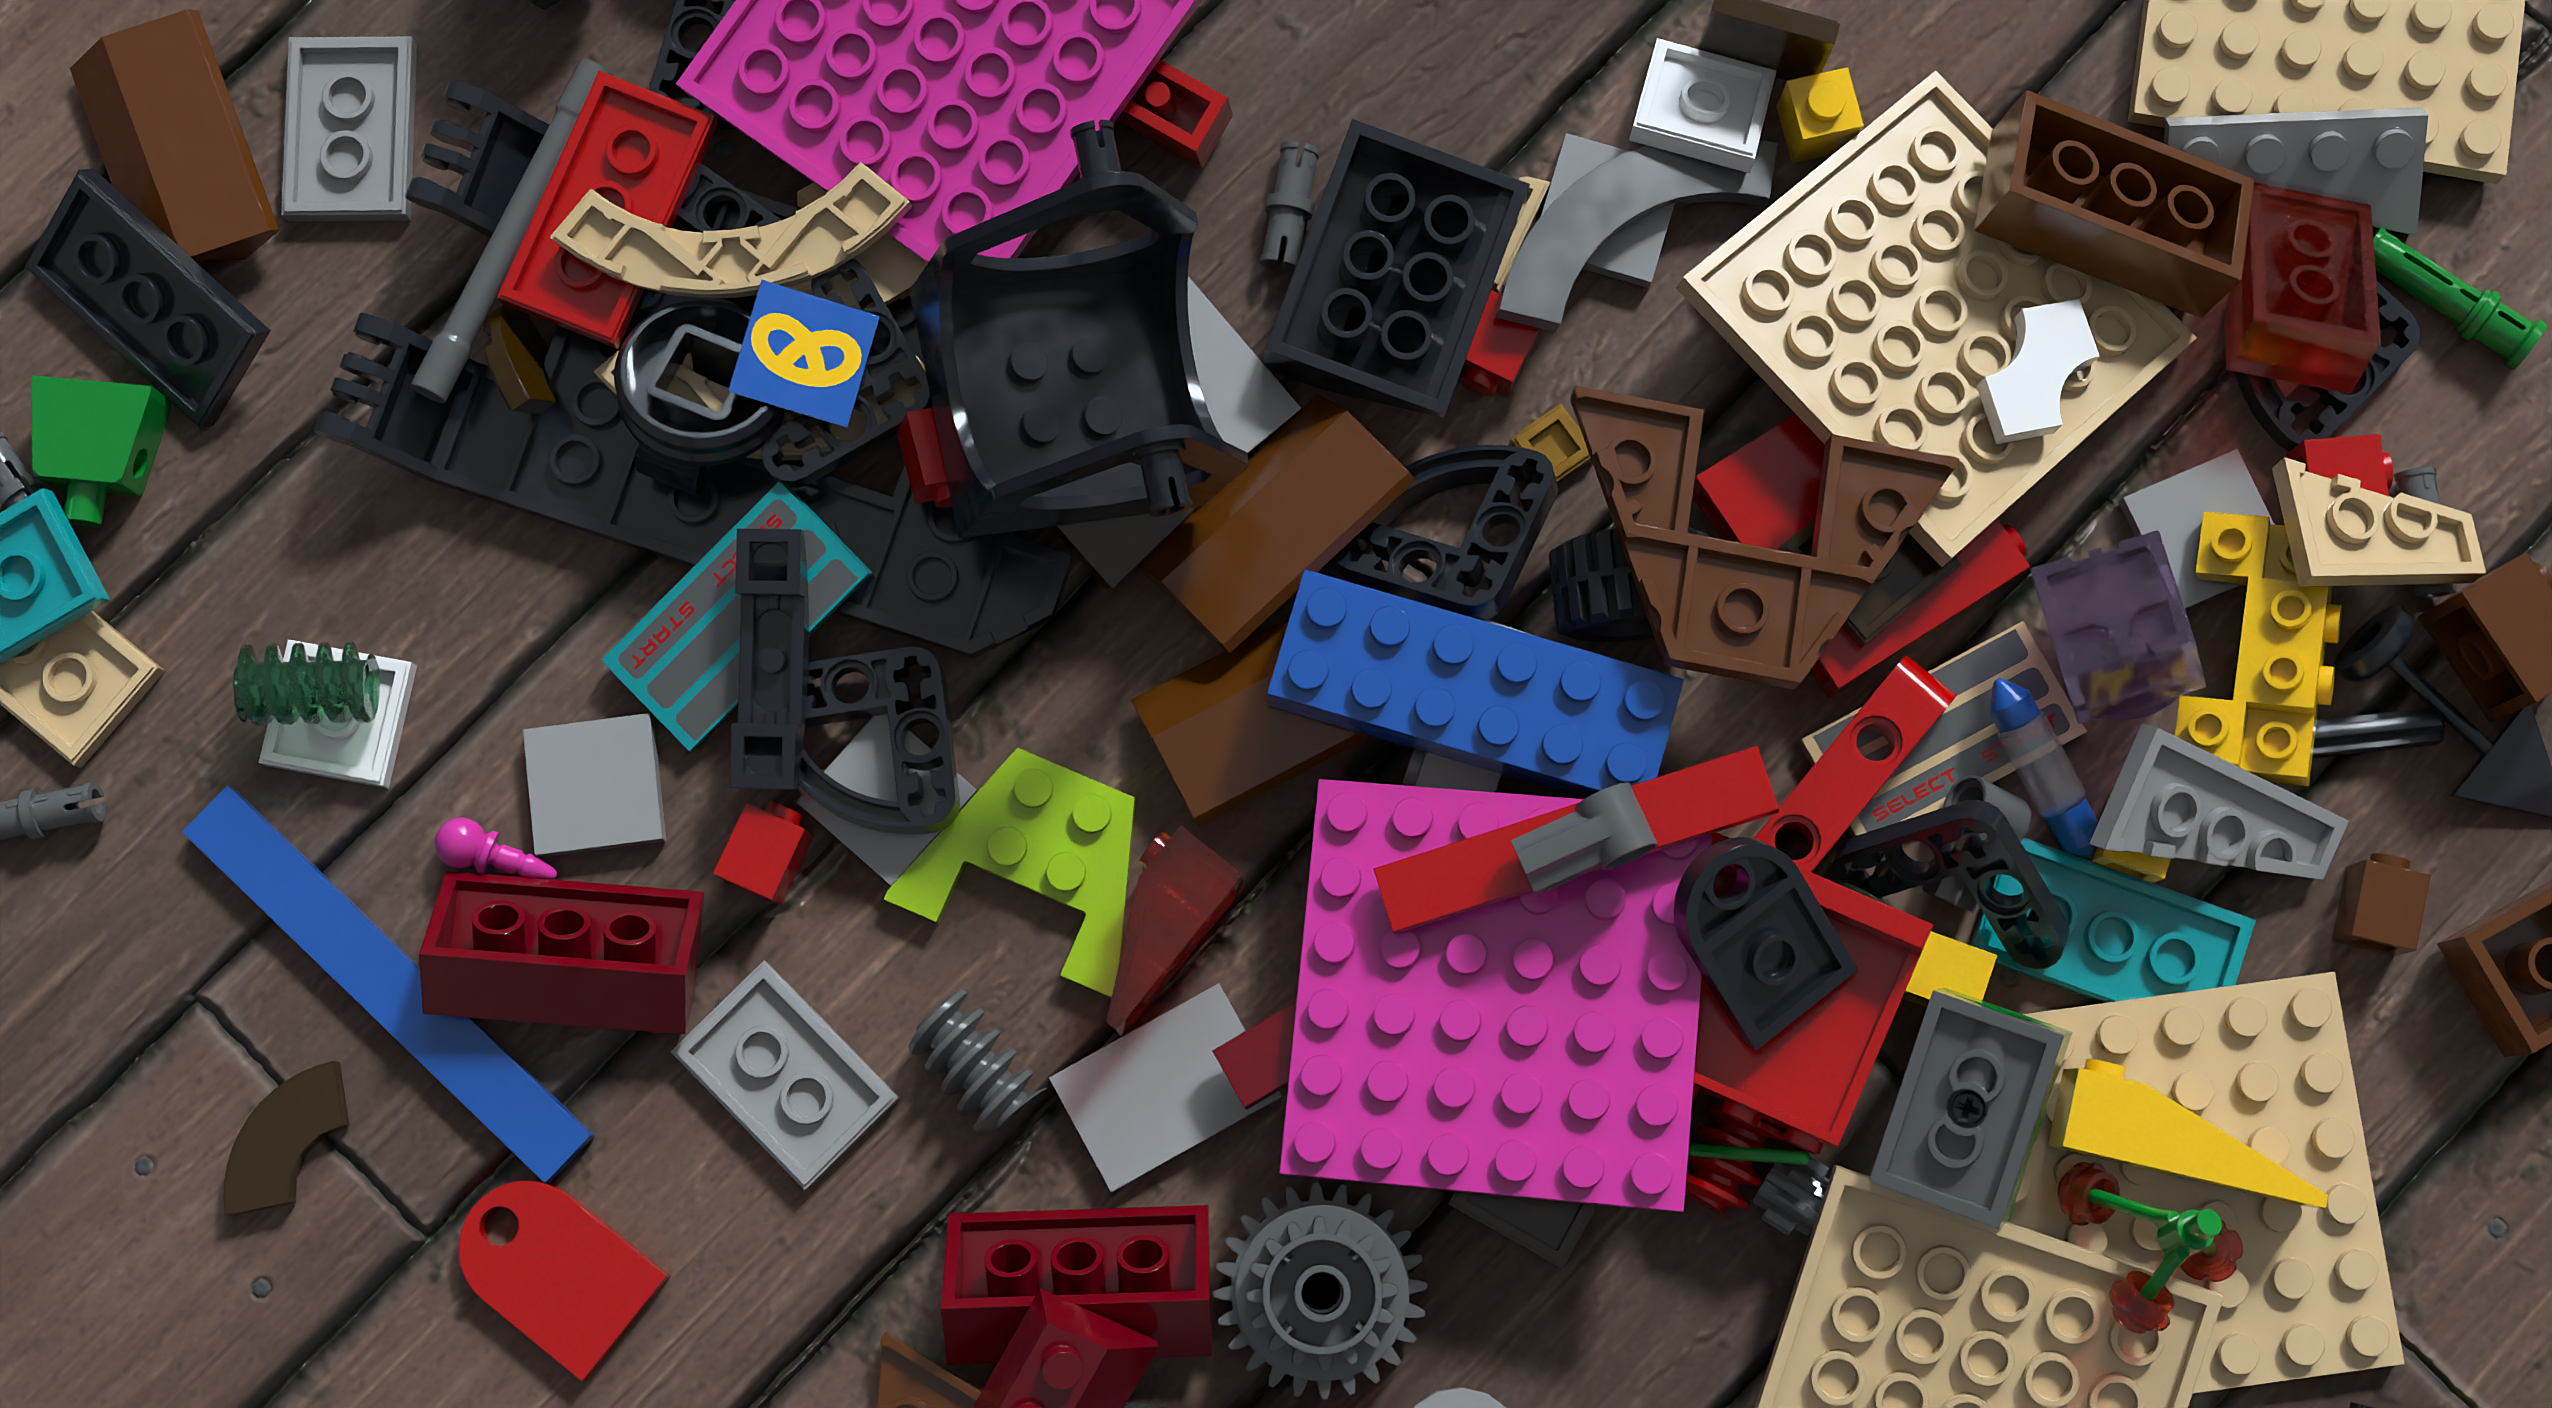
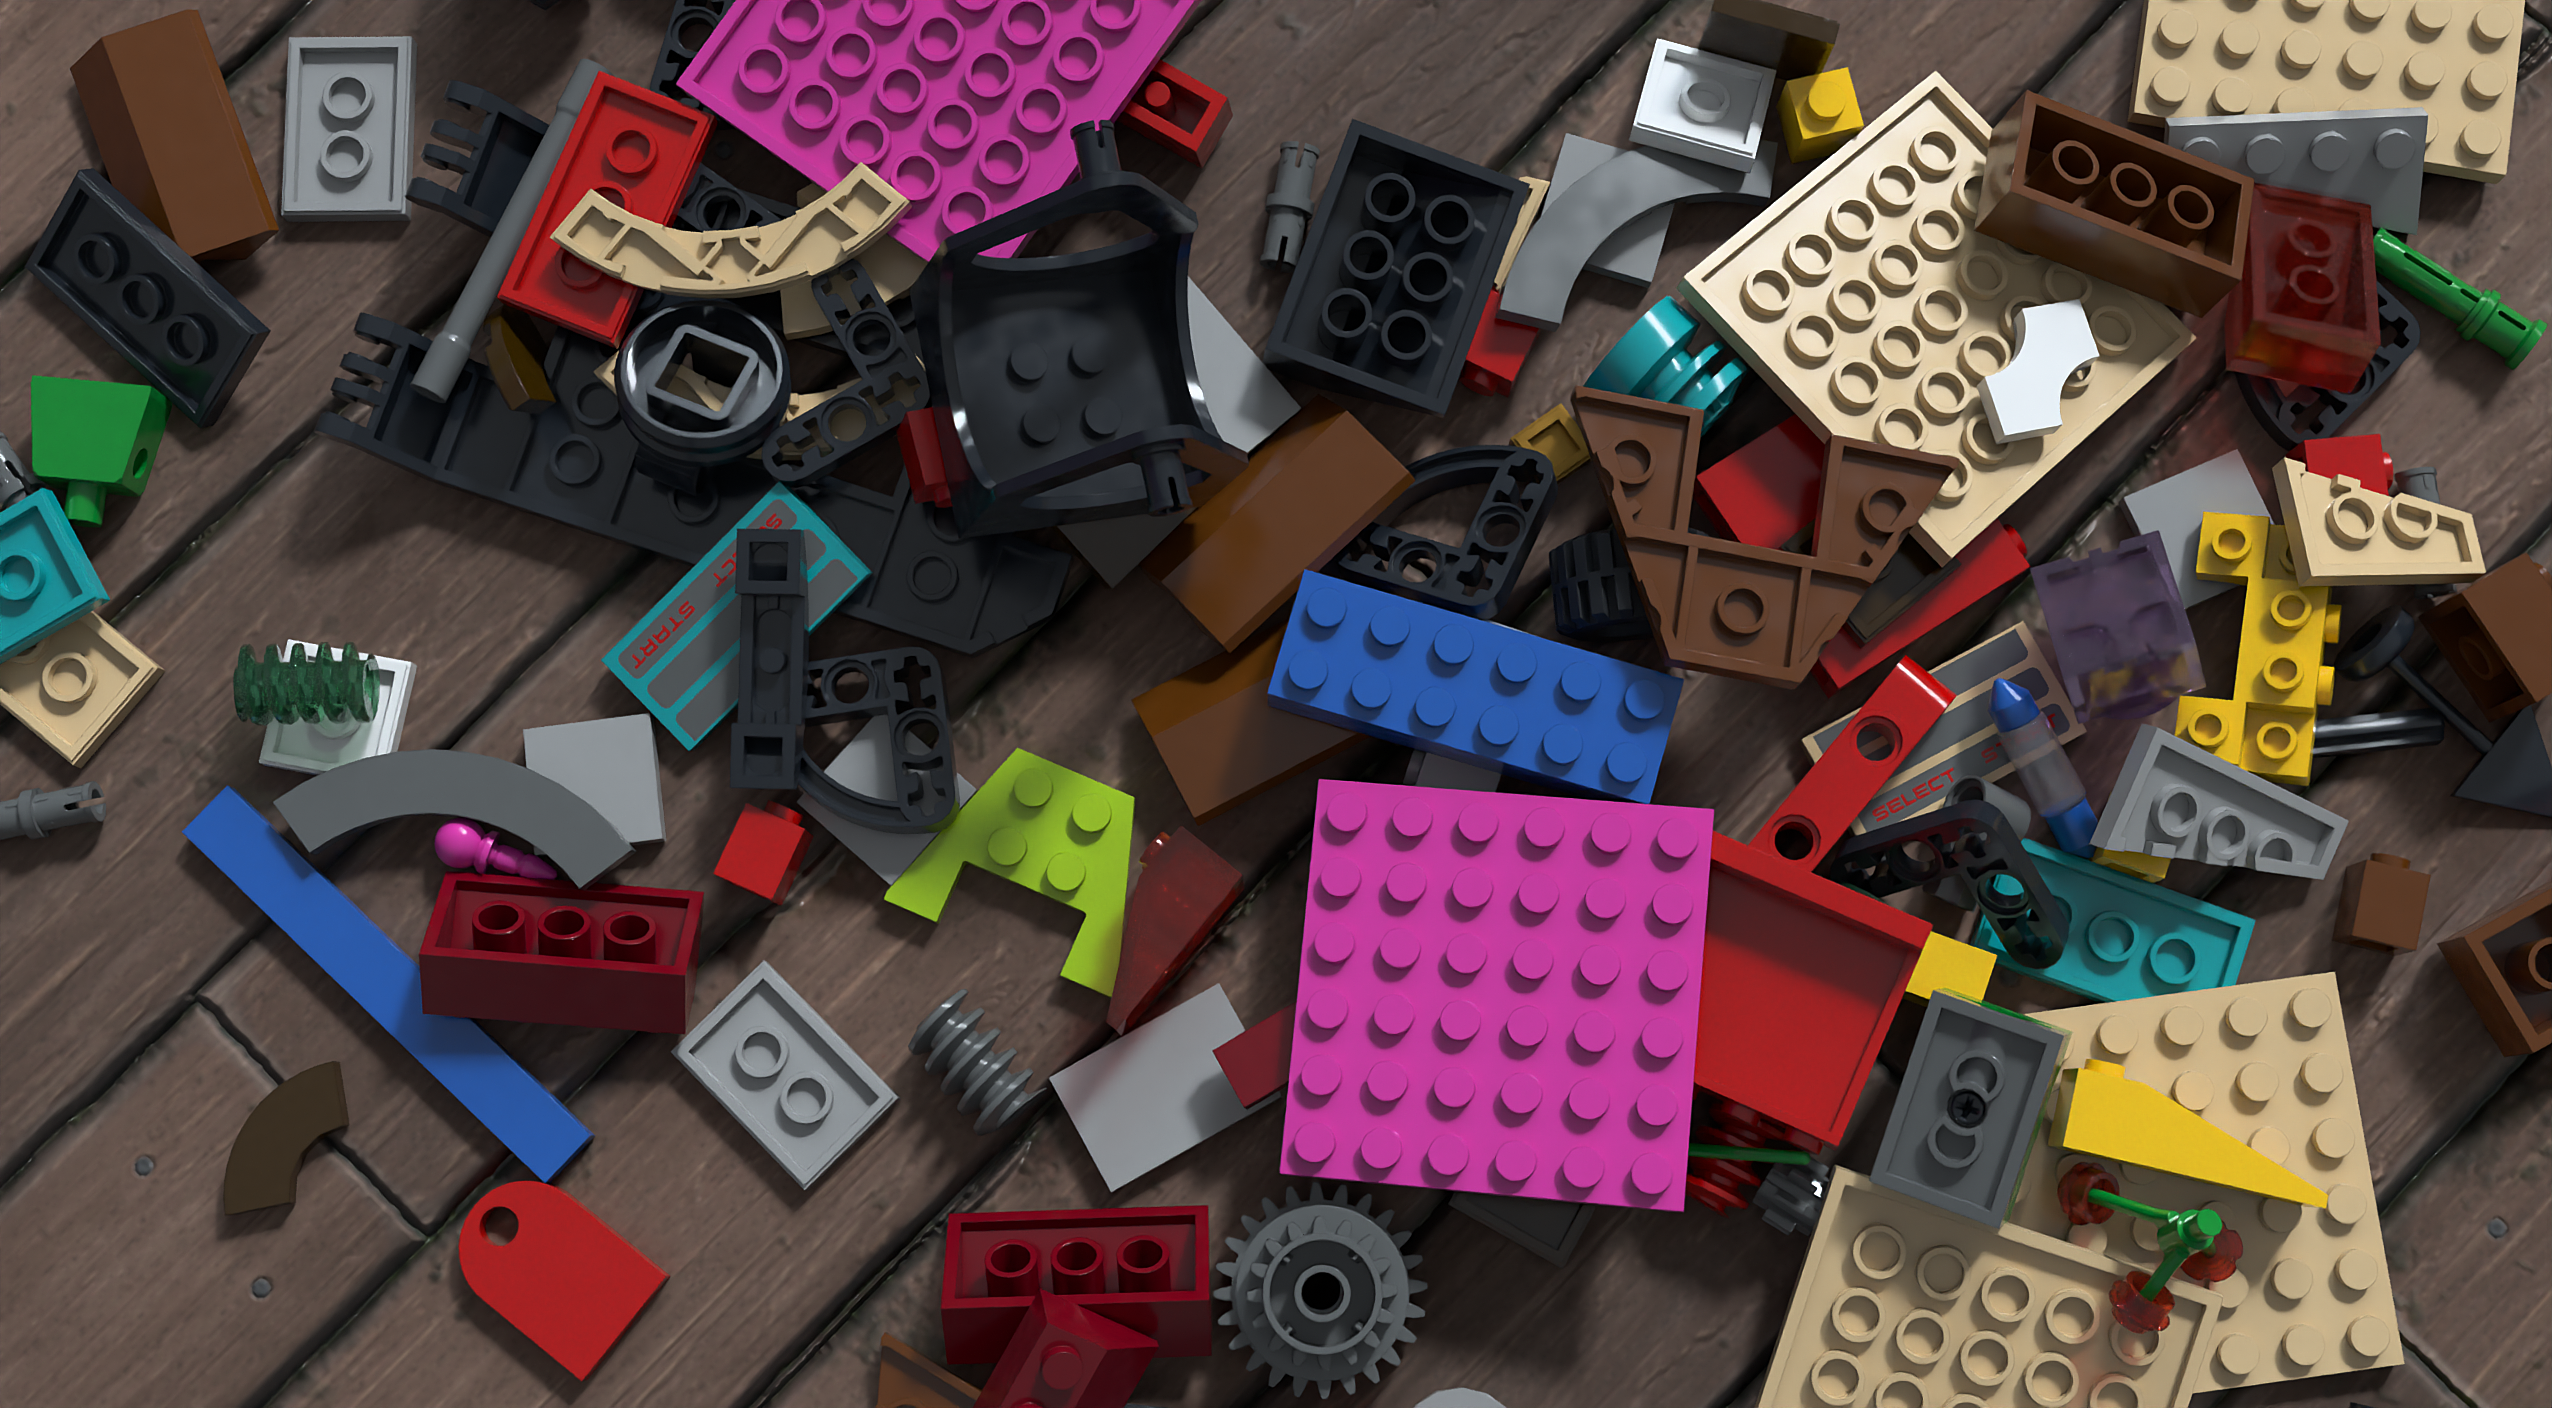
blue sticker [728,280,880,427] -> none
red tile [1373,745,1779,935] -> none
dark grey piece [1511,782,1658,896] -> none
black tile [1674,837,1858,1051] -> none
none -> dark grey tile [273,749,636,891]
none -> teal wheel [1583,296,1750,439]

